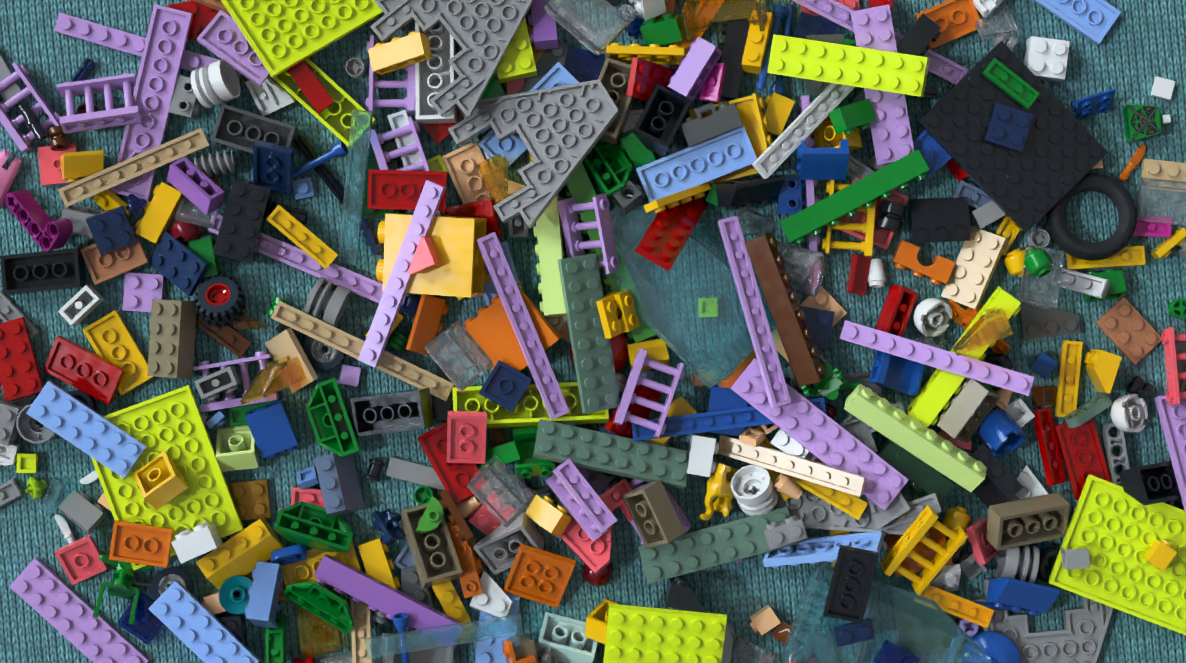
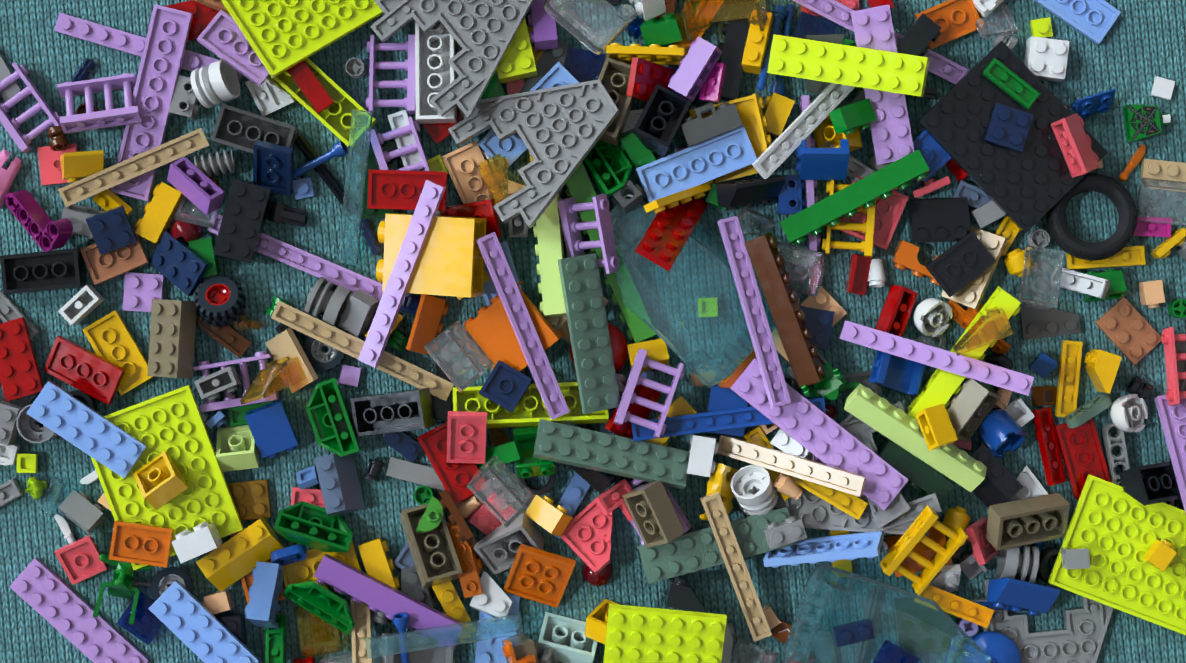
black pin [17,102,48,142] -> none
clear blue piece [125,194,147,218] -> none
teal dish [218,575,253,614] -> none
yellow plate [266,205,339,269] -> none
yellow brick [368,31,432,75] -> none
dark blue hips [372,509,406,545] -> none
coral slope [407,236,441,274] -> none
lavender fence [546,459,618,542] -> none
yellow brick [596,289,639,339] -> none
light nougat tile [739,427,766,447] -> none
black tile [823,545,879,623] -> none
black wheel [876,200,907,233] -> none
green head [1023,248,1053,278] -> none
none -> light grey brick [338,289,379,338]
none -> dark blue plate [381,431,423,462]
none -> tan plate [700,492,772,642]
none -> coral plate [913,176,950,198]
none -> yellow brick [915,404,958,451]
none -> black plate [926,231,996,297]
none -> neon yellow plate [1030,17,1053,38]
none -> coral slope [1051,113,1099,178]
none -> light nougat brick [1138,280,1165,308]

